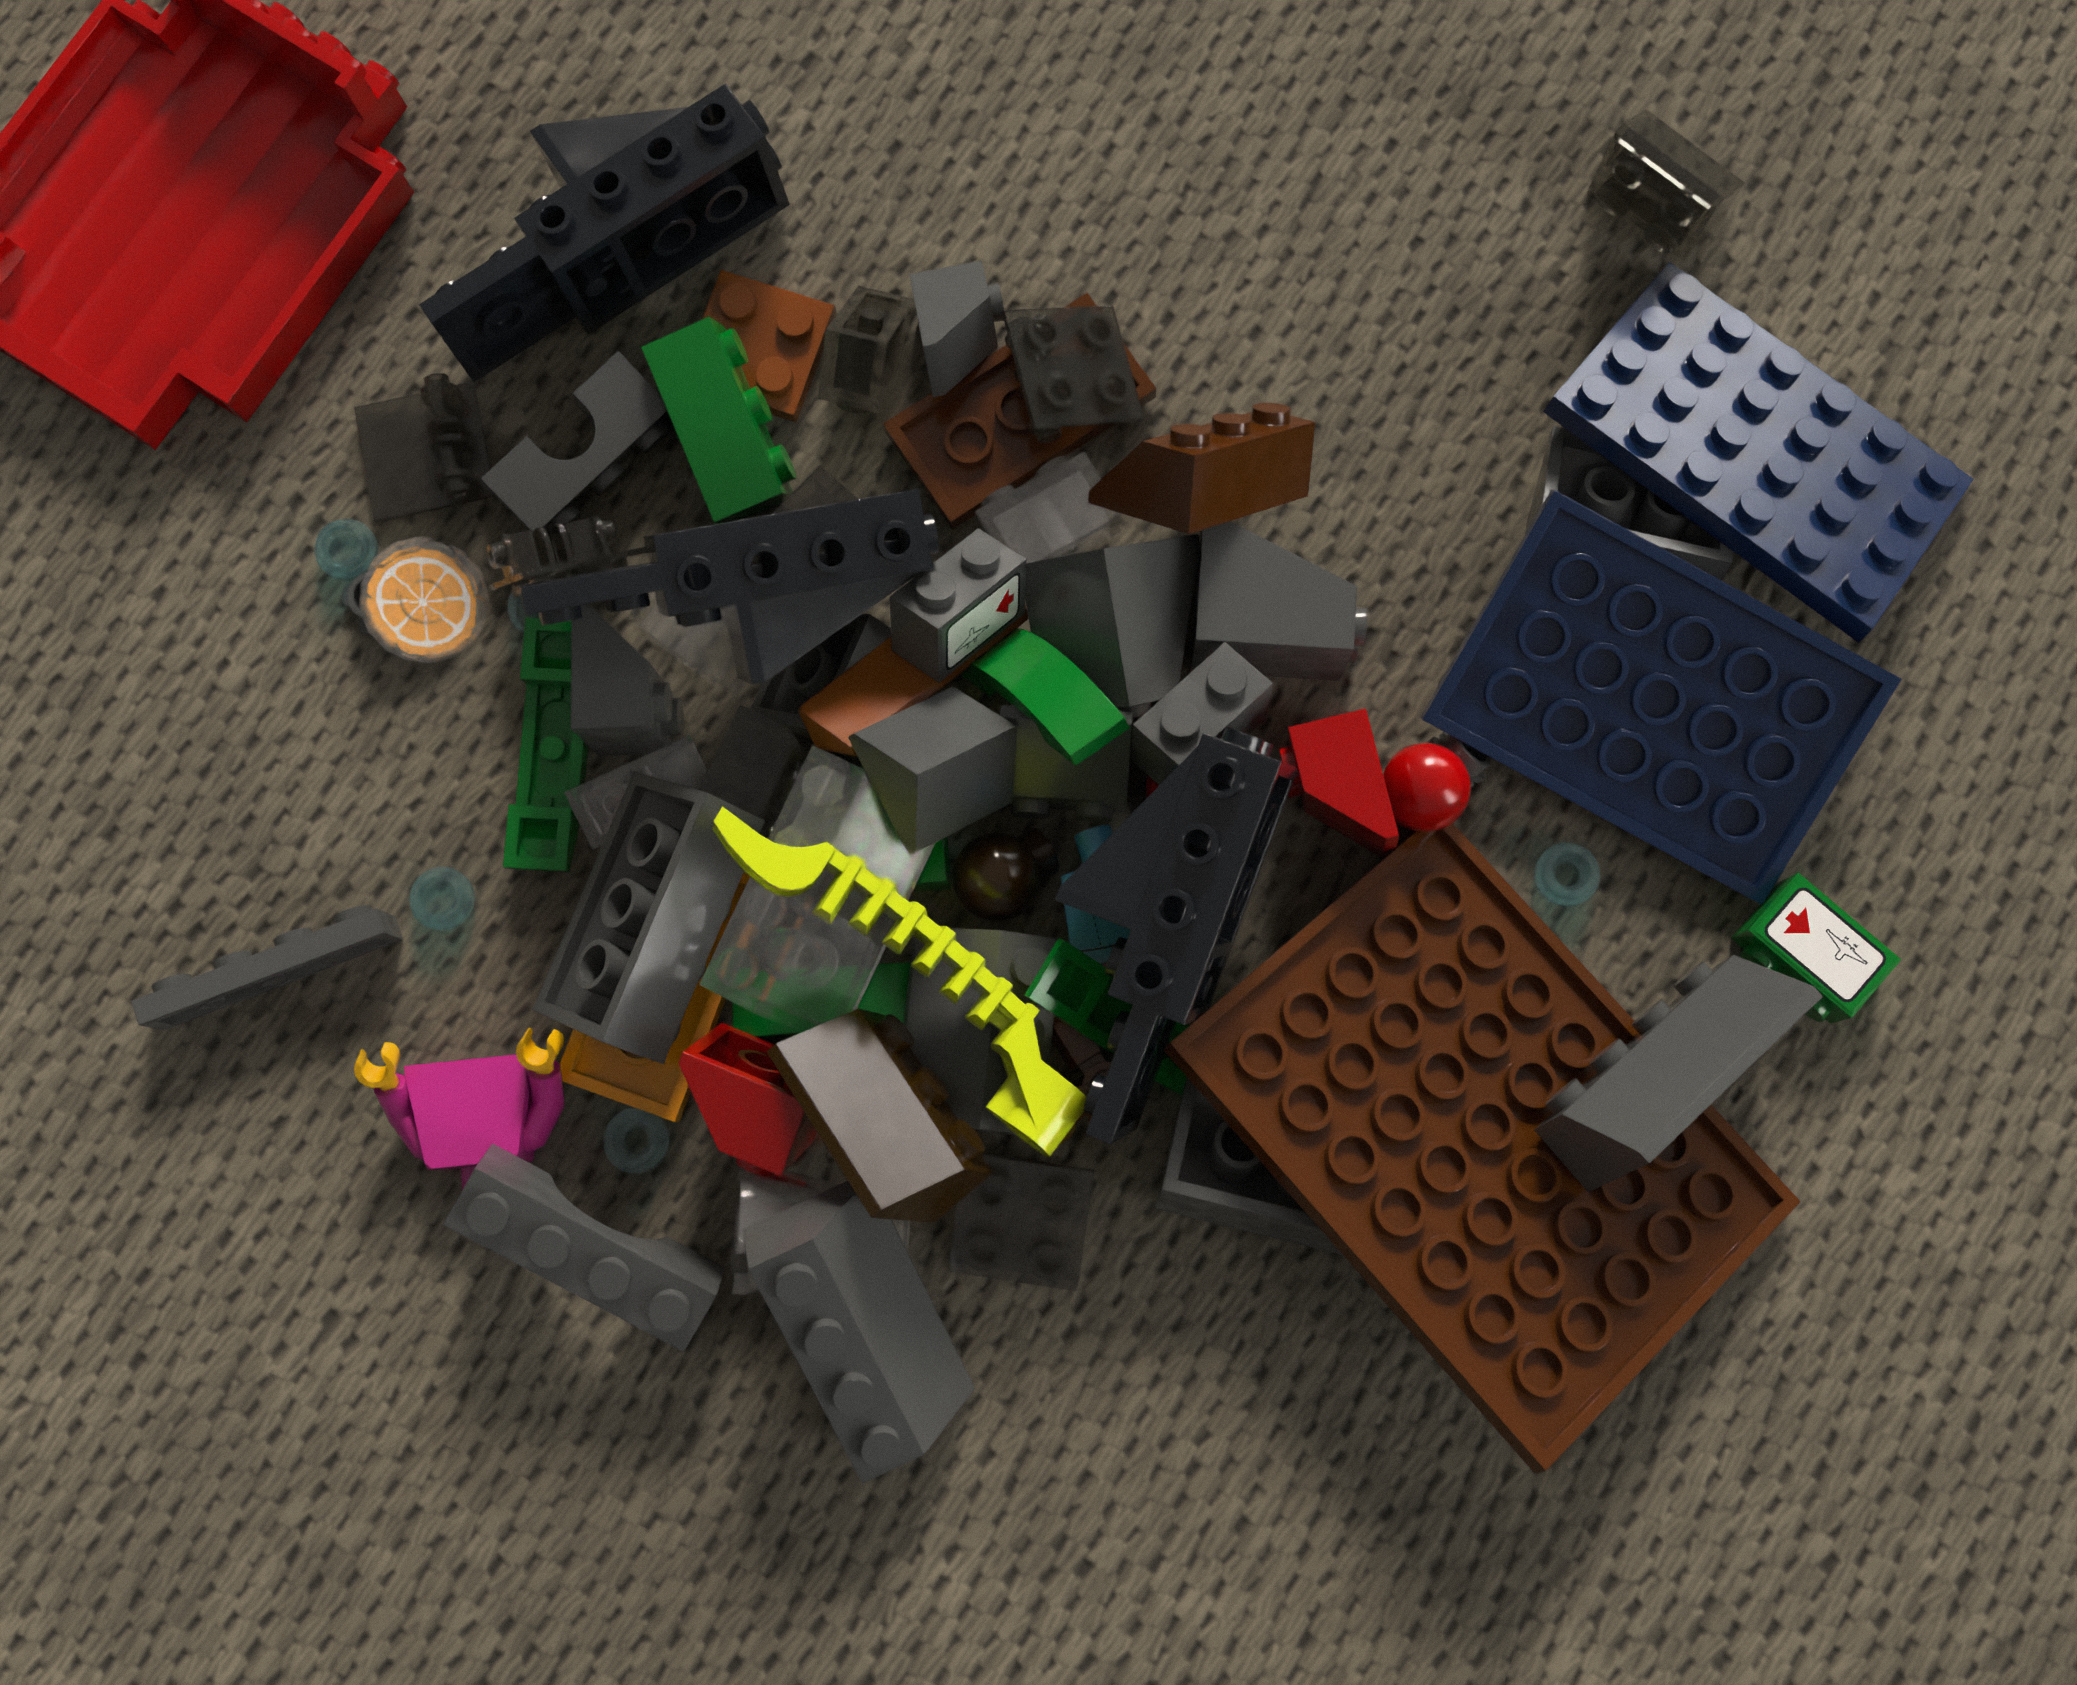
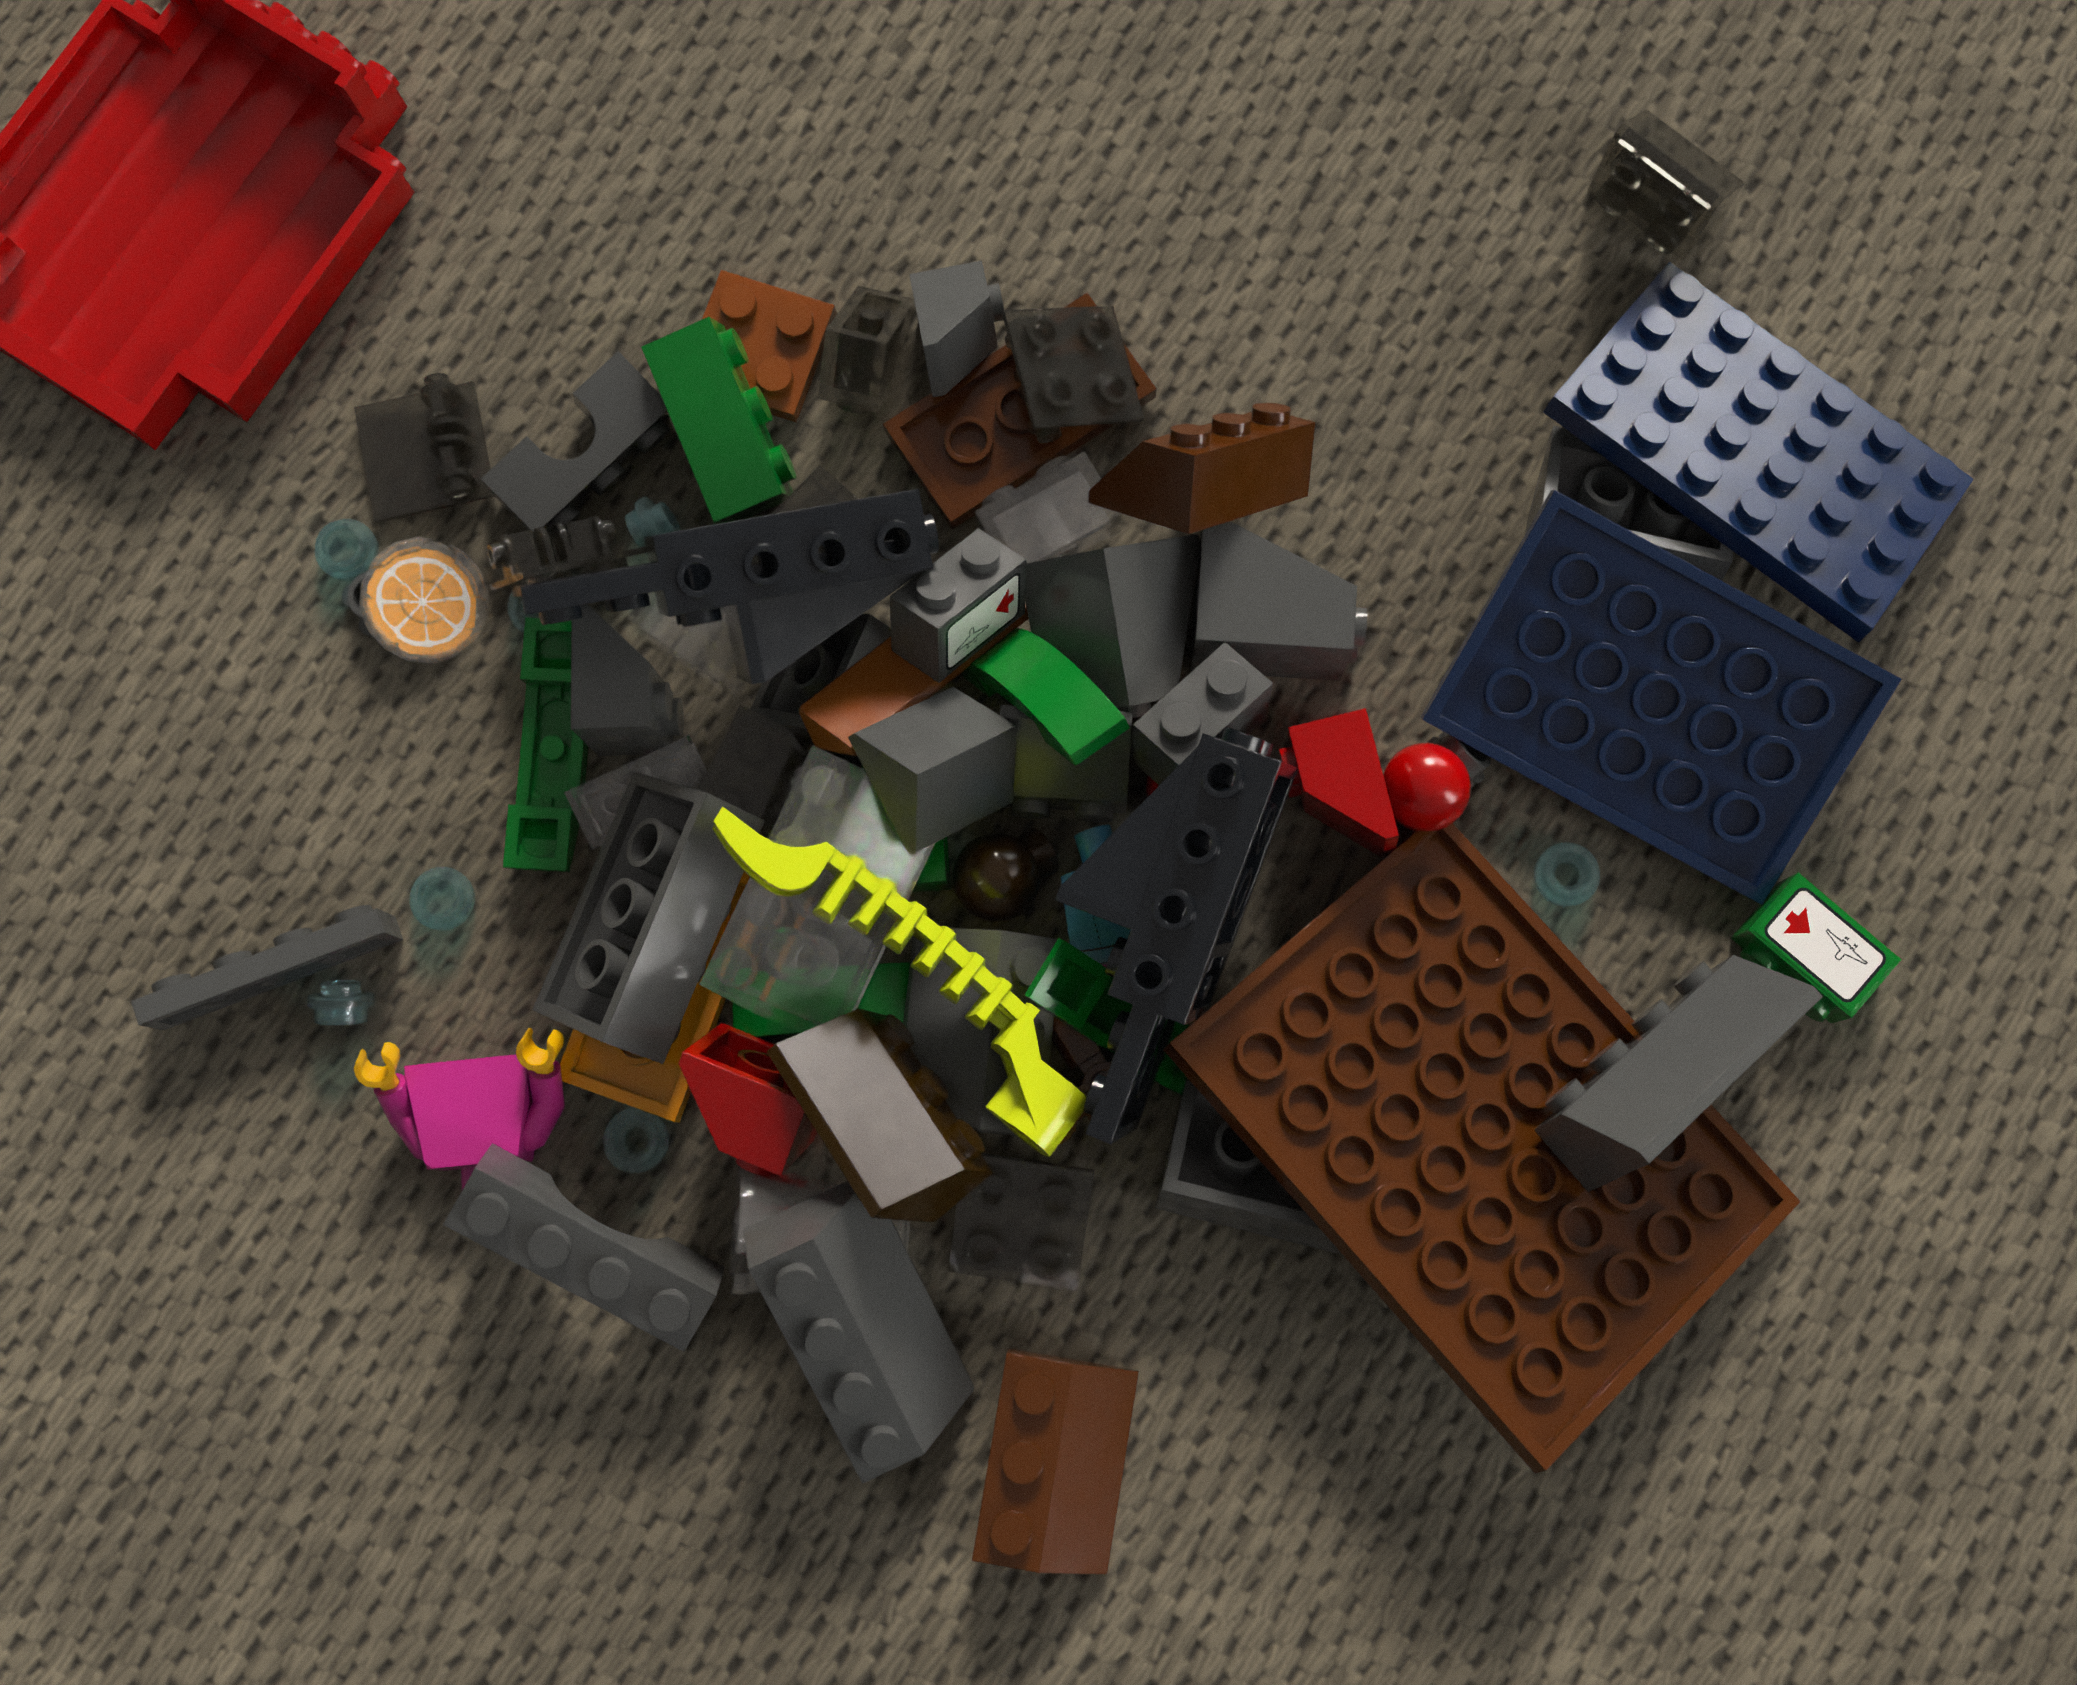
black wedge [419,83,790,382] -> none
none -> clear light blue plate [307,980,374,1025]
none -> clear light blue plate [625,496,681,555]
none -> reddish brown slope [972,1348,1139,1574]

